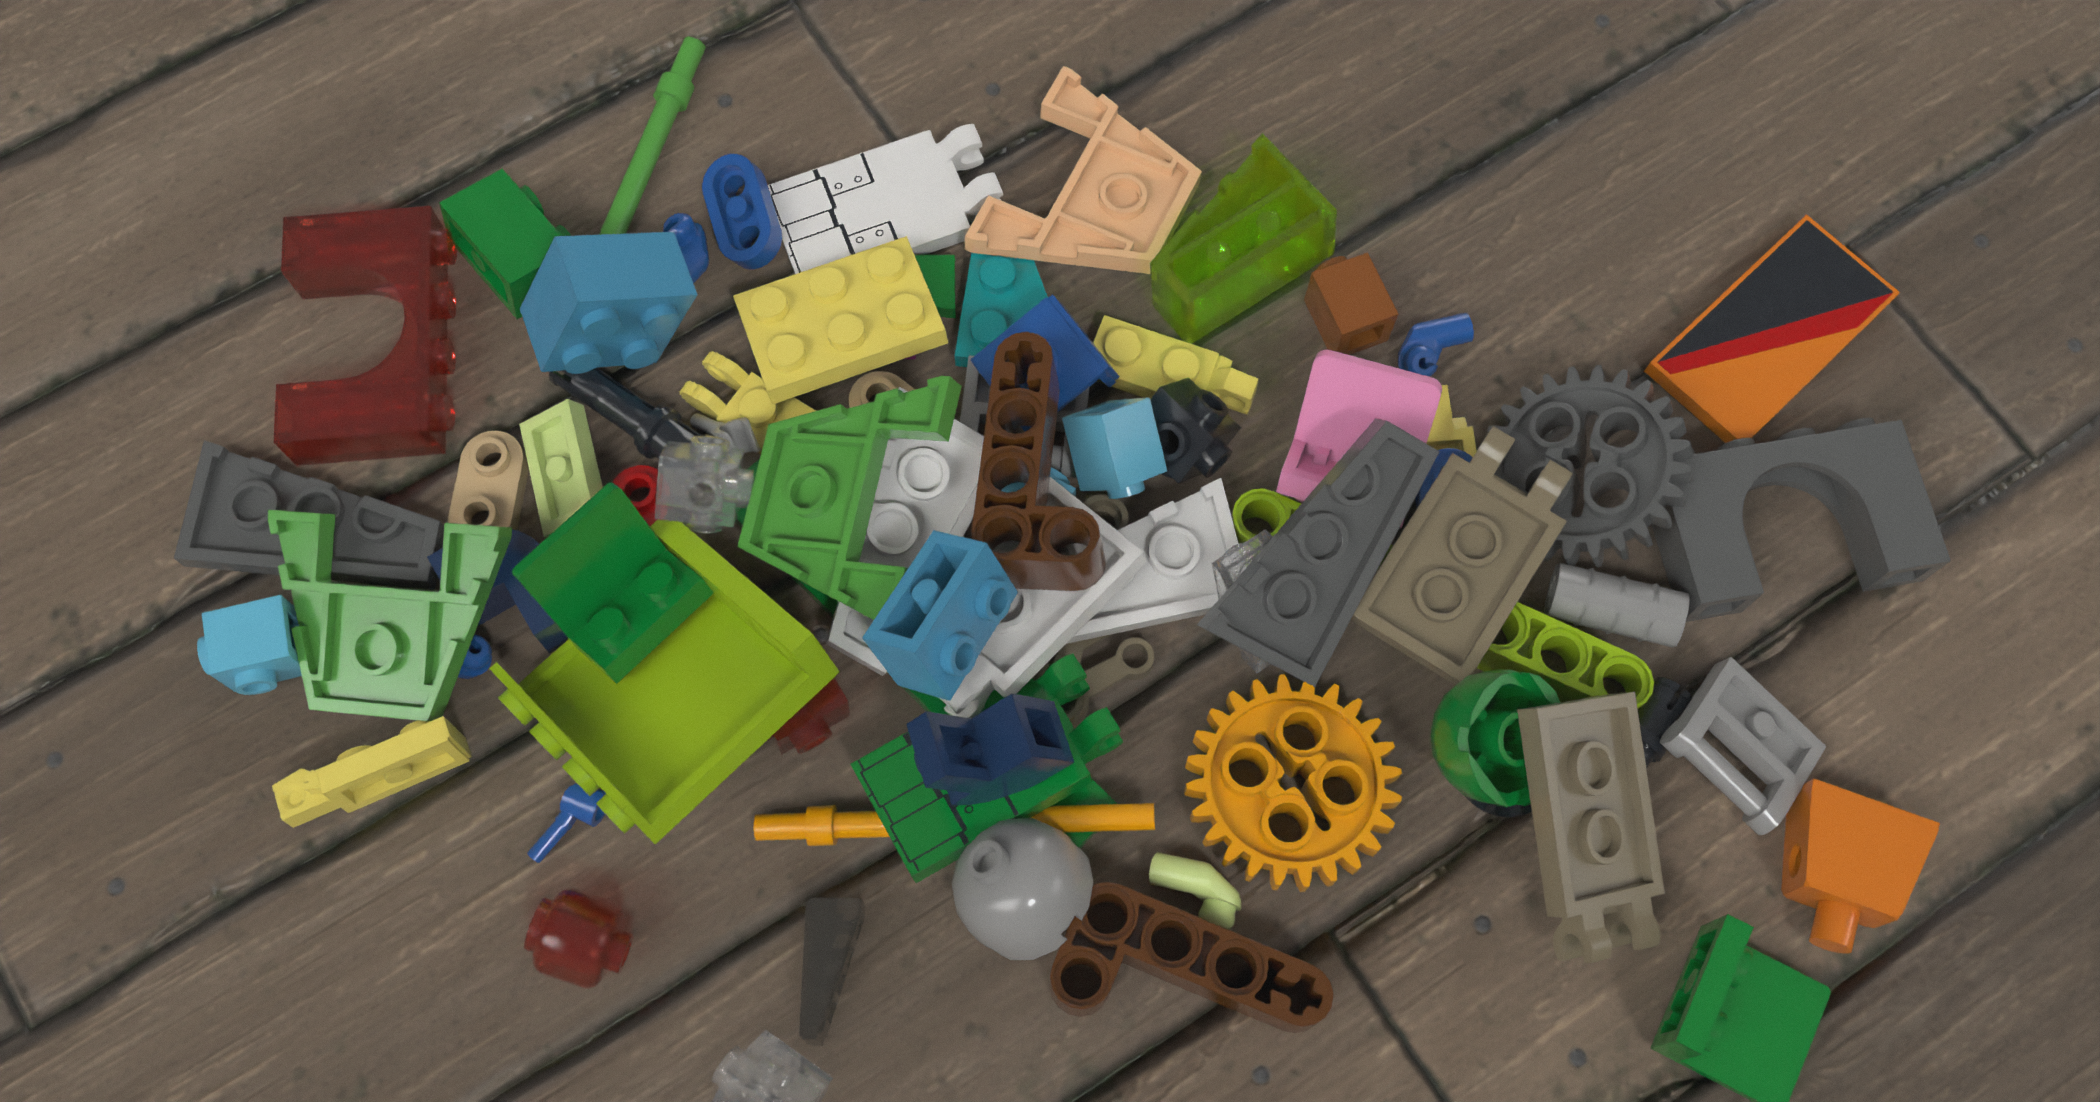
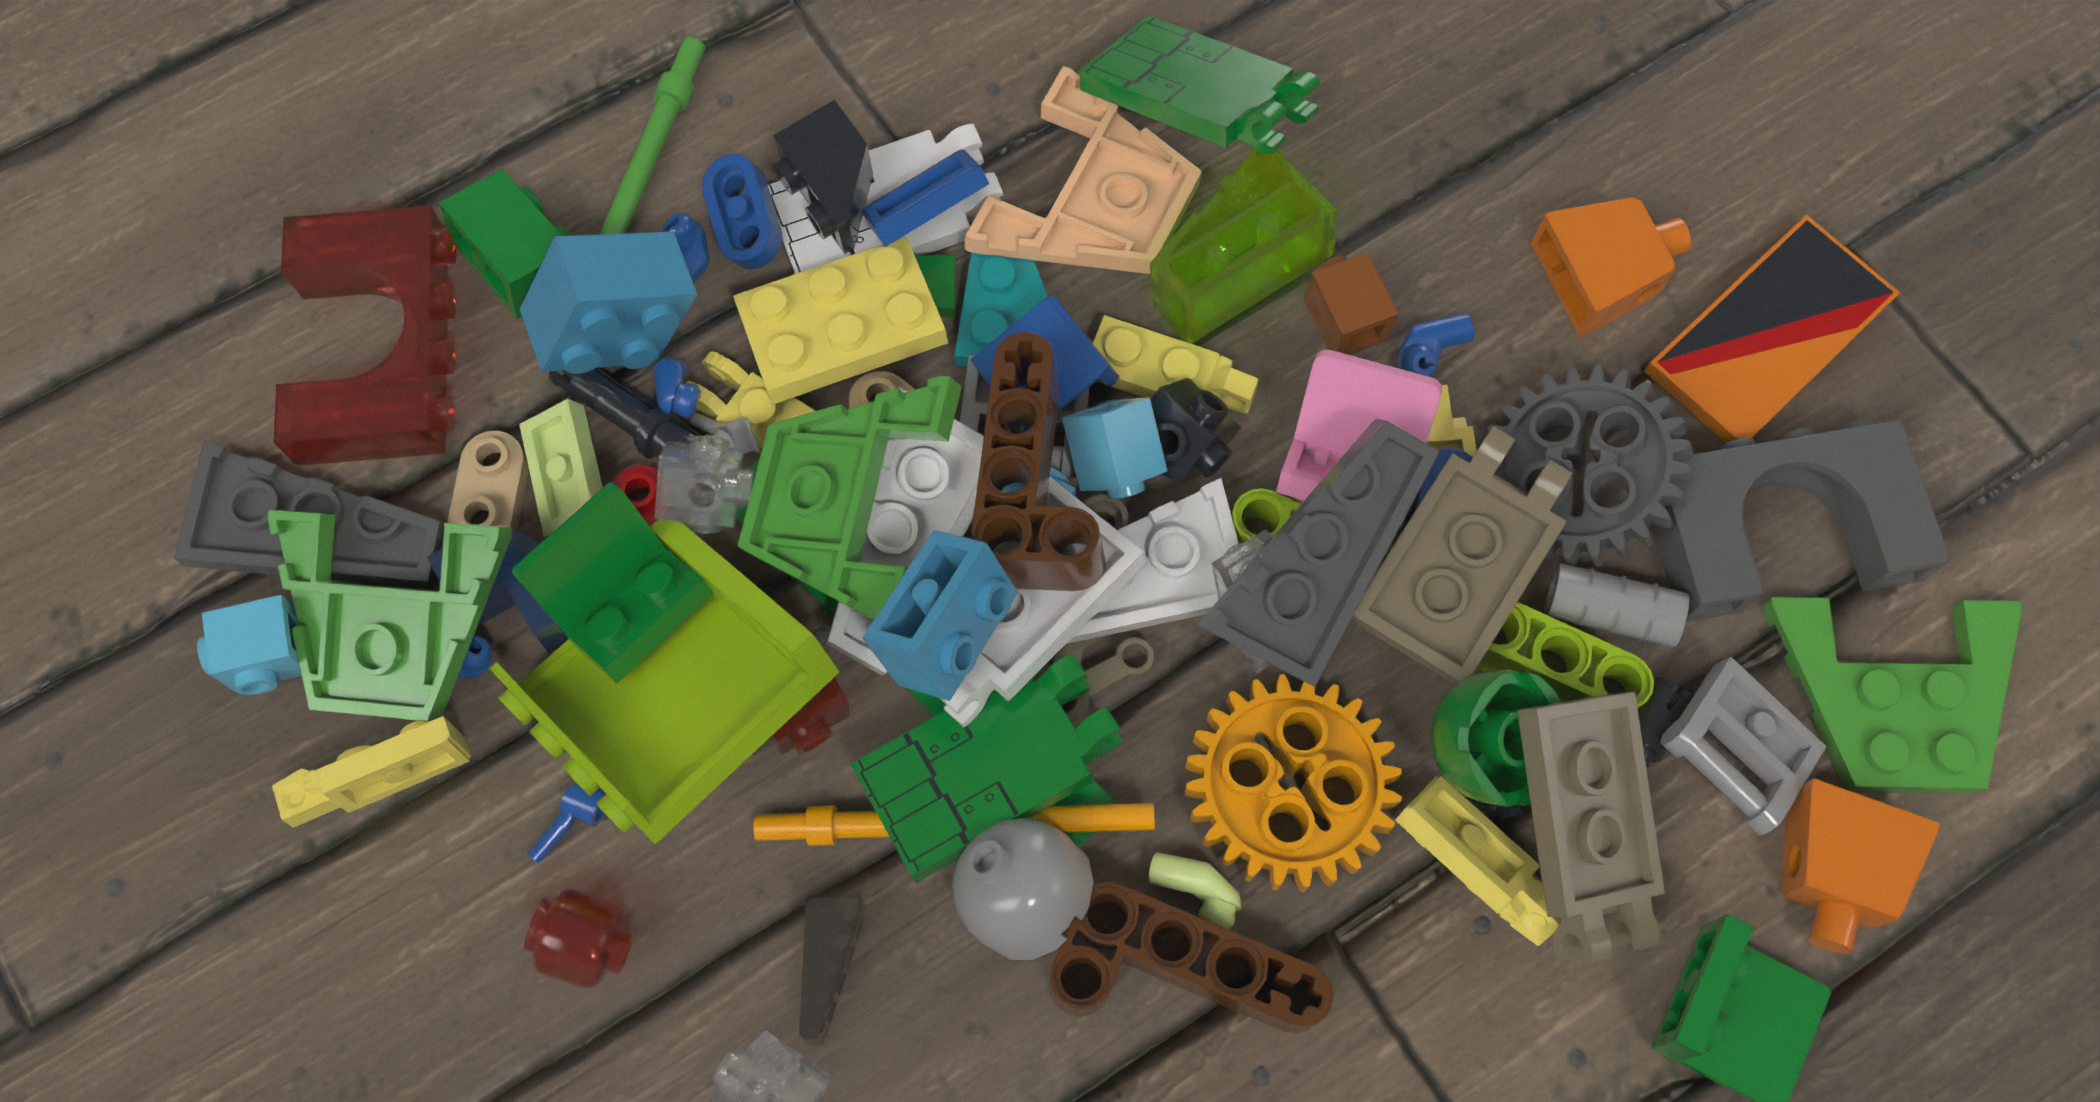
dark blue brick [906,693,1074,805] -> none
none -> blue arm [654,358,701,418]
none -> black slope [773,100,873,254]
none -> blue tile [861,149,990,247]
none -> green tile [1079,15,1320,154]
none -> light yellow hinge [1395,775,1562,946]
none -> orange torso [1531,197,1691,338]
none -> bright green wing [1763,597,2022,794]

